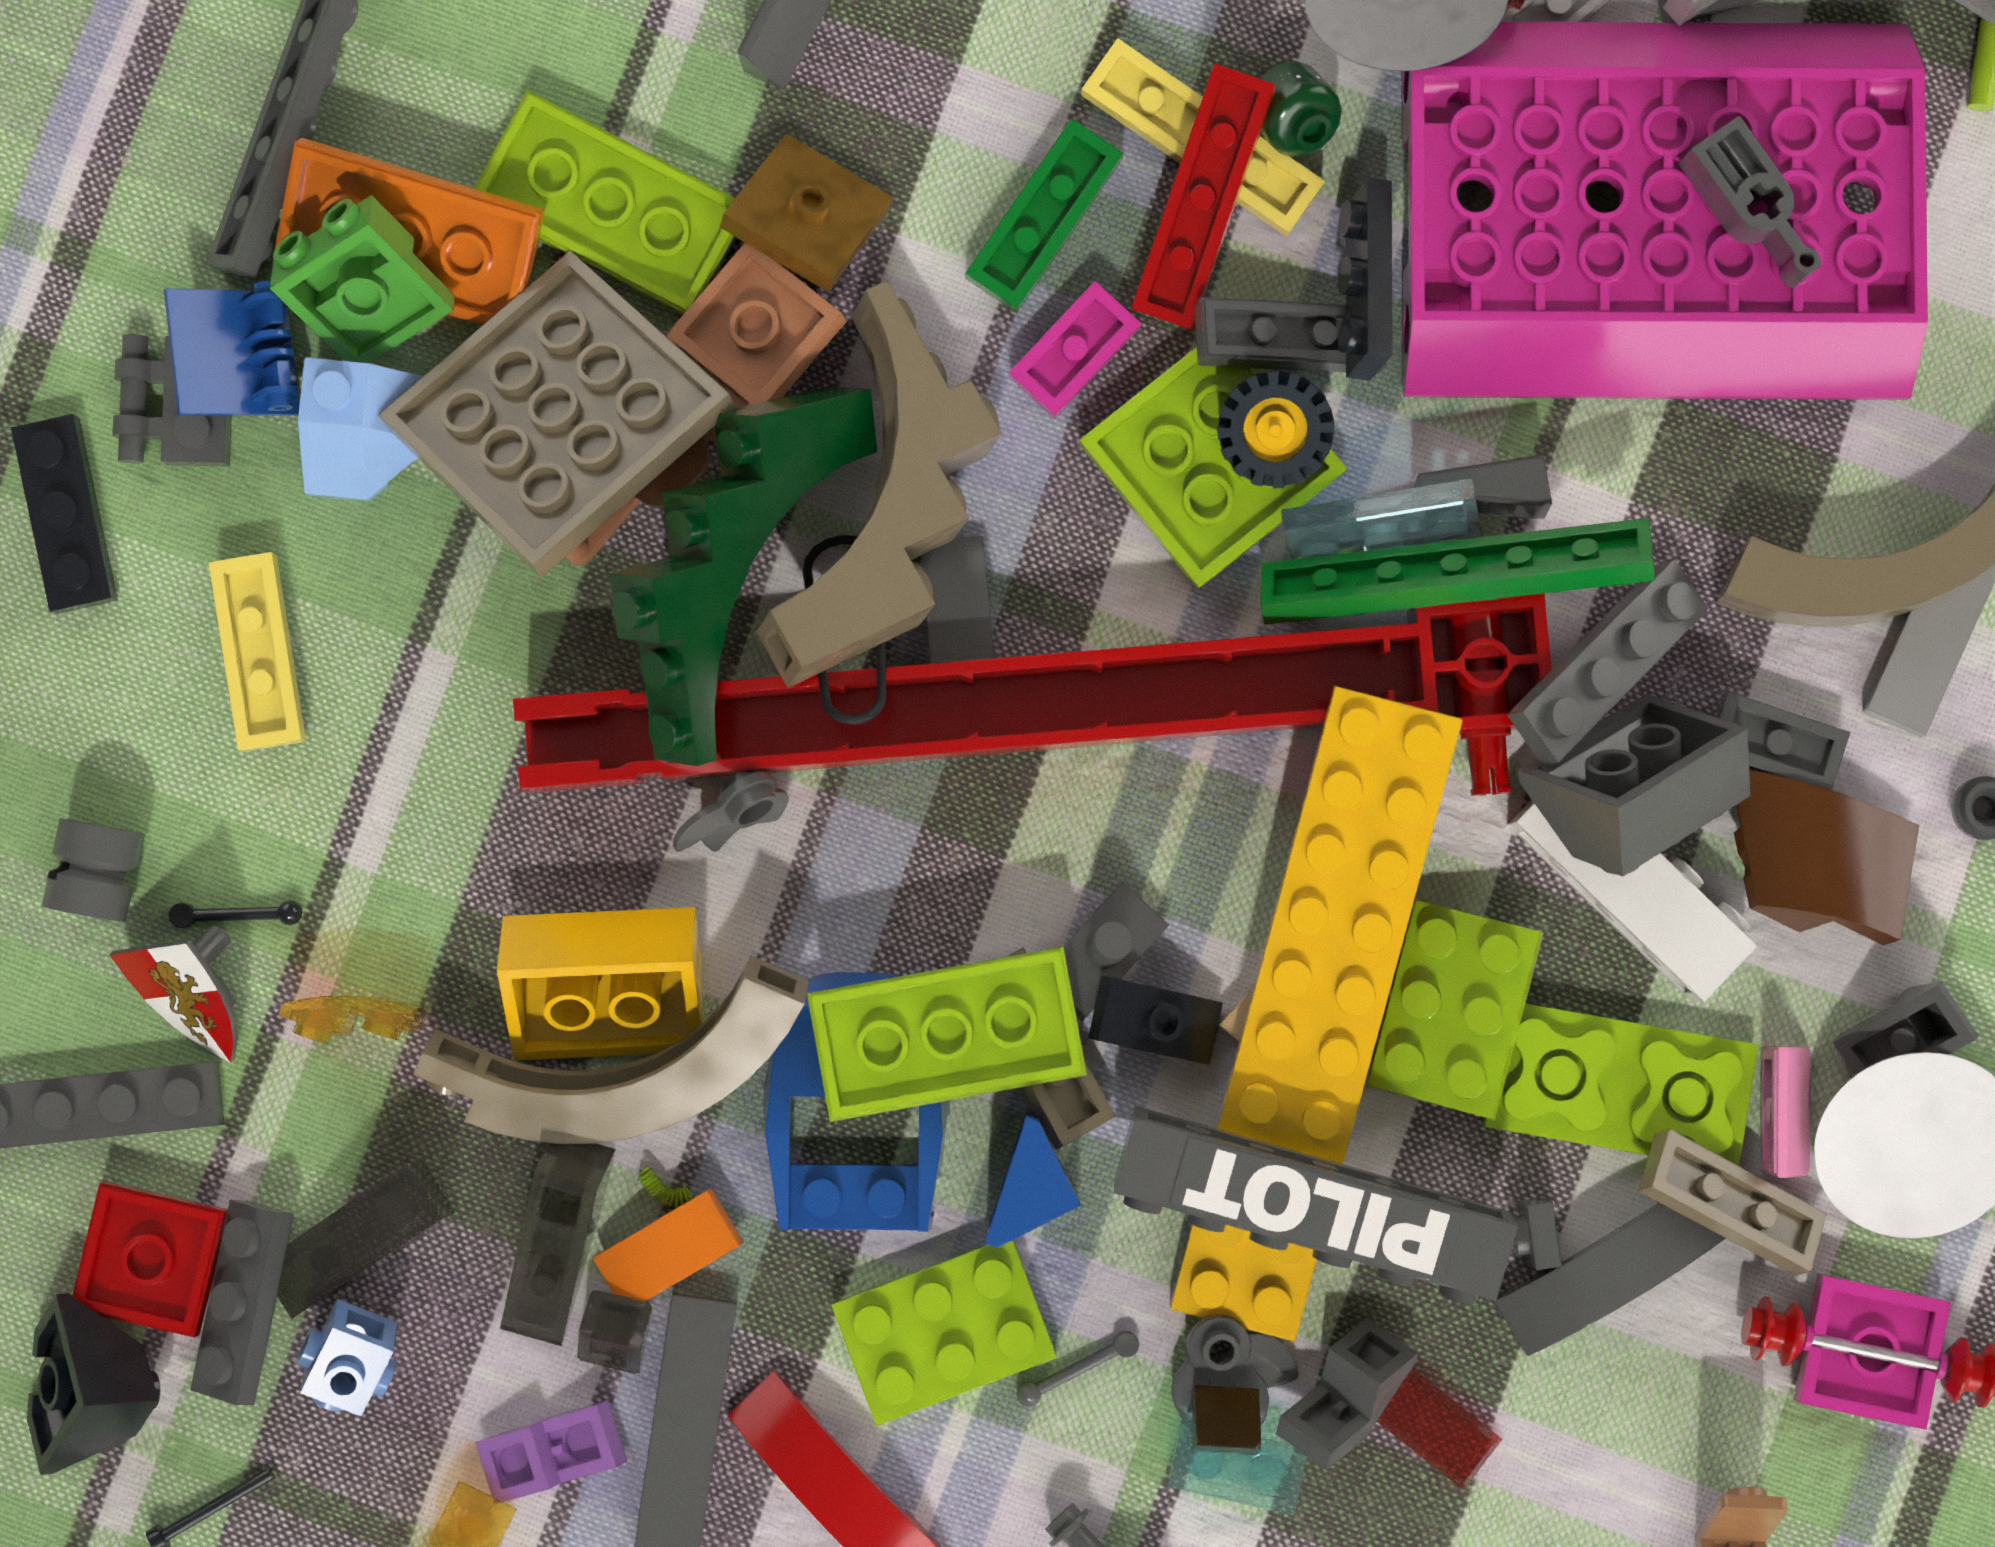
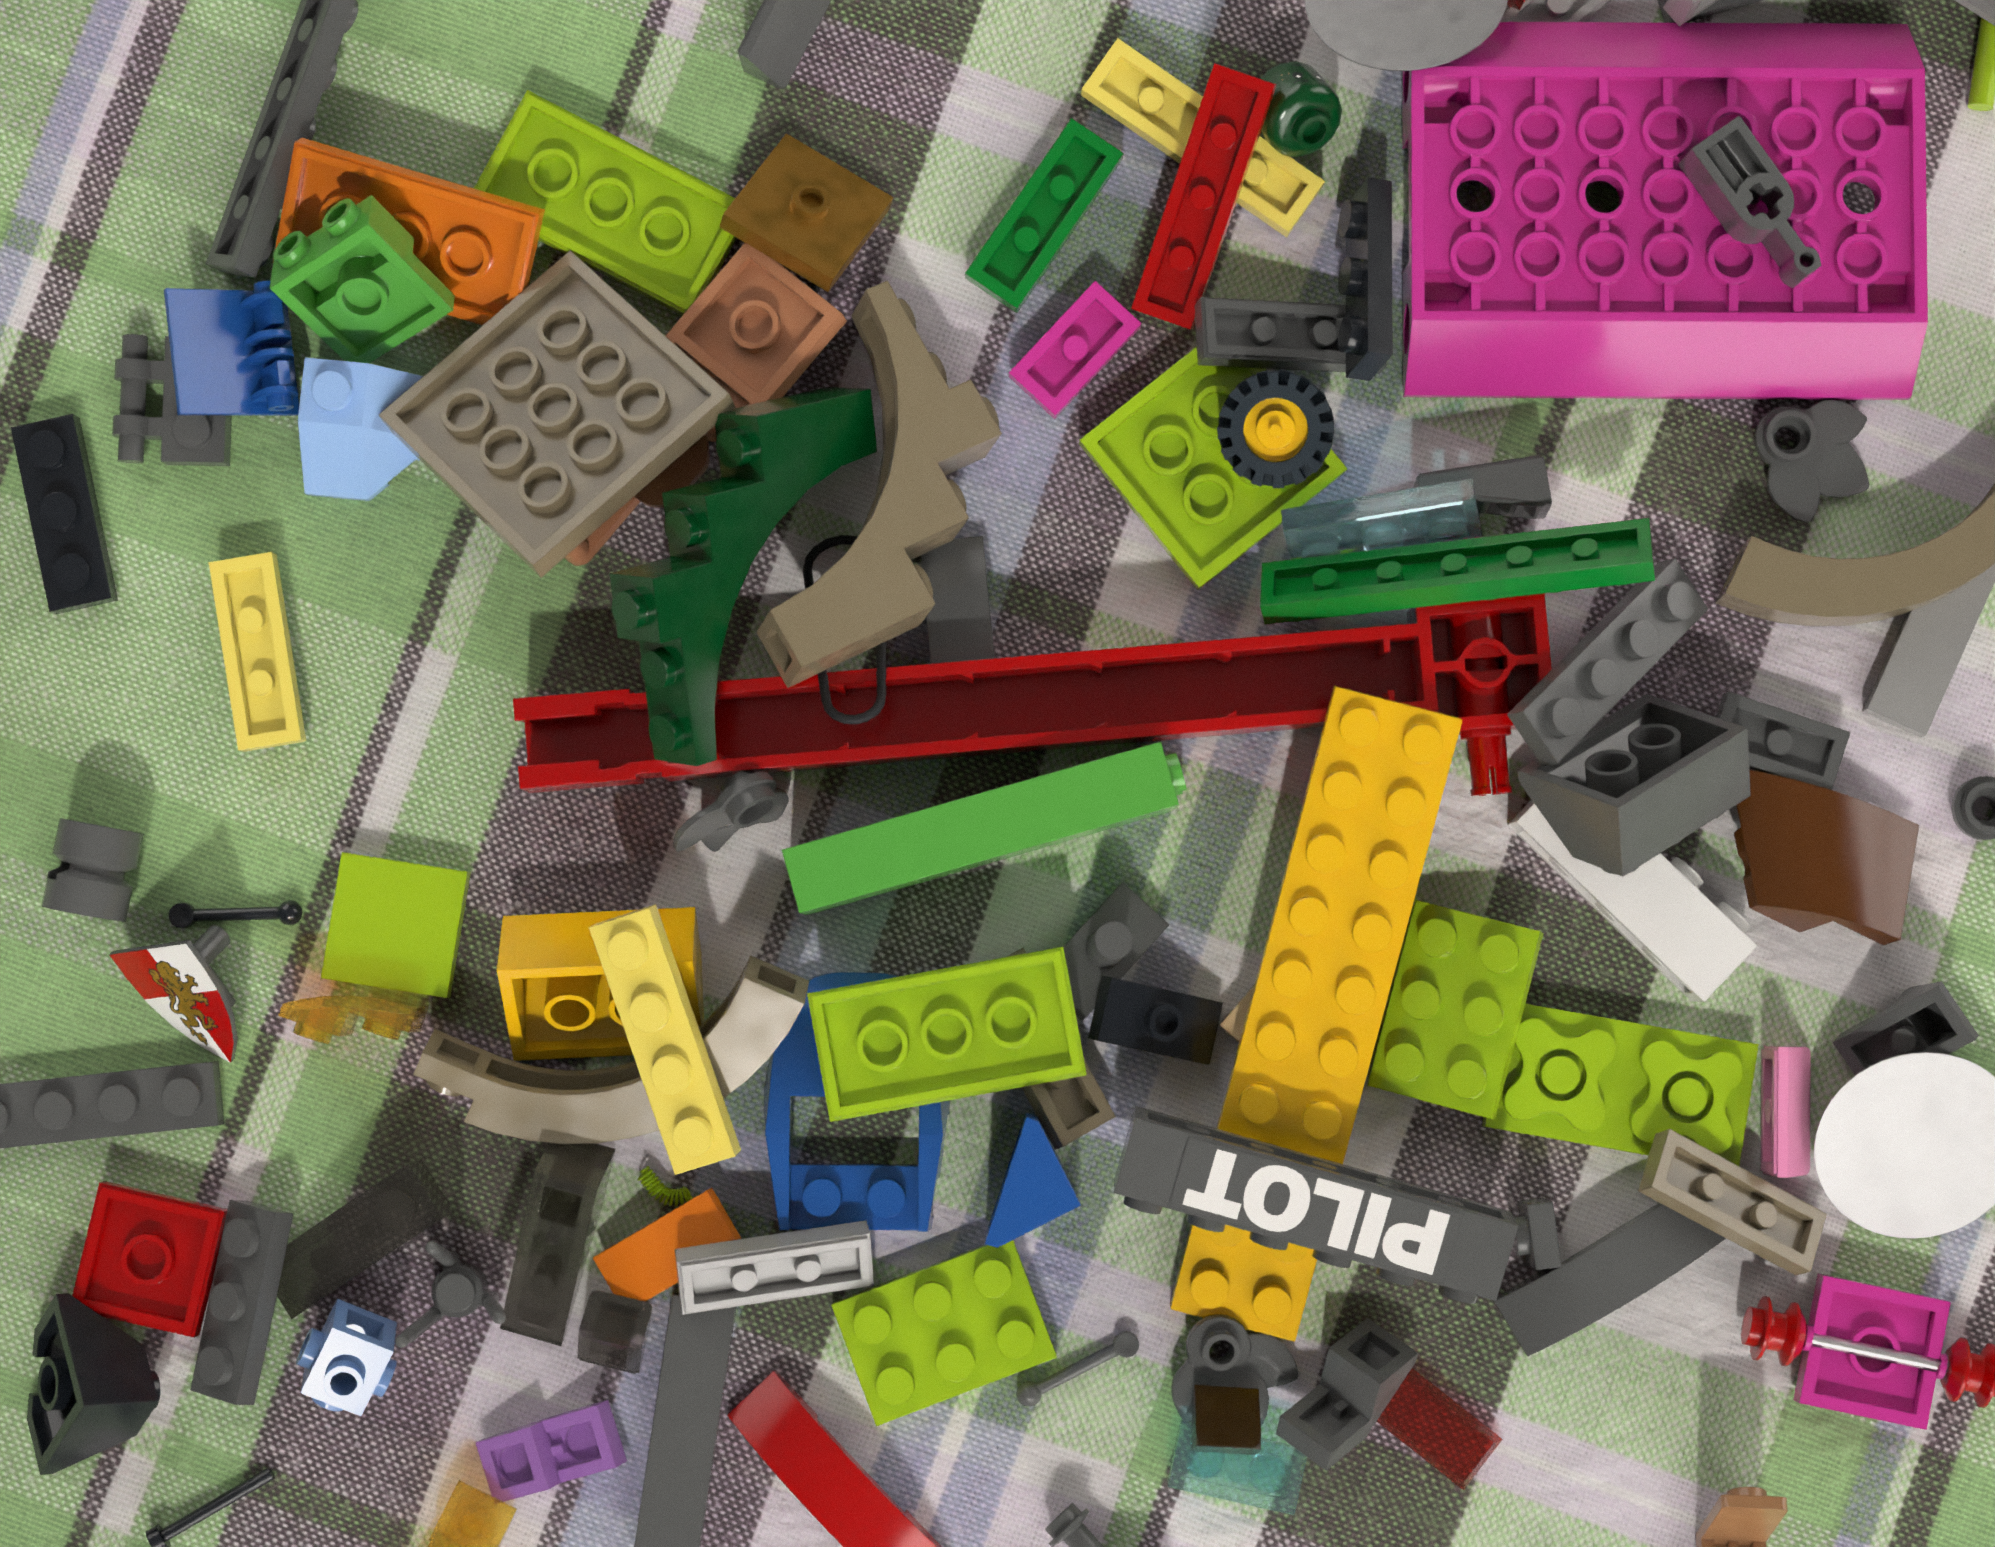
none -> lime tile [321,852,471,998]
none -> dark grey plant [395,1241,506,1348]
none -> light yellow plate [589,904,741,1175]
none -> light grey tile [674,1220,874,1315]
none -> bright green brick [782,742,1187,916]
none -> dark grey plate [1754,400,1870,523]

